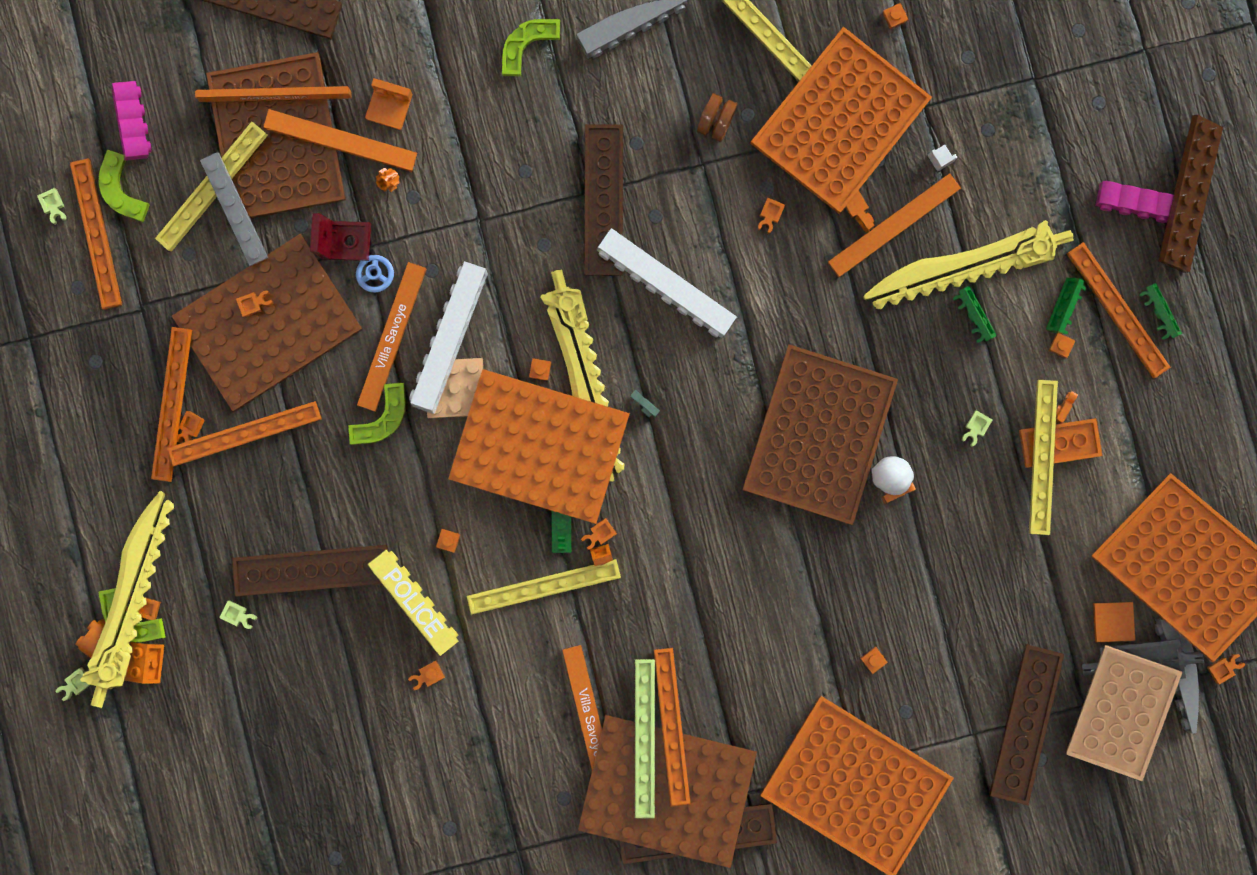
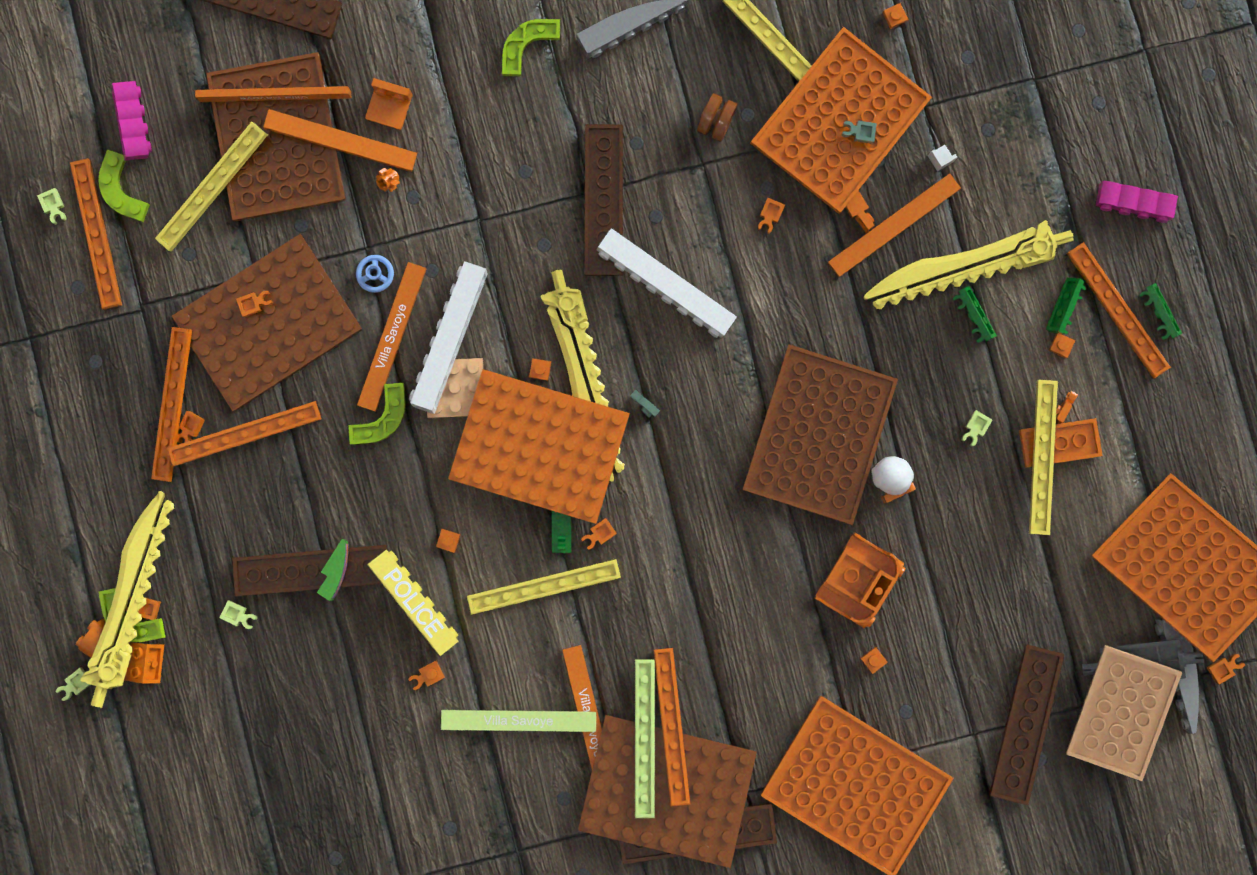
light grey plate [200,152,268,266] -> none
dark red bracket [310,213,371,261] -> none
orange plate [590,544,613,566] -> none
orange tile [1093,602,1135,642] -> none
reddish brown plate [1158,115,1223,273] -> none
none -> bright green slope [317,539,348,601]
none -> yellowish green tile [441,710,596,732]
none -> orange piece [814,532,905,629]
none -> sand green plate [841,121,877,144]

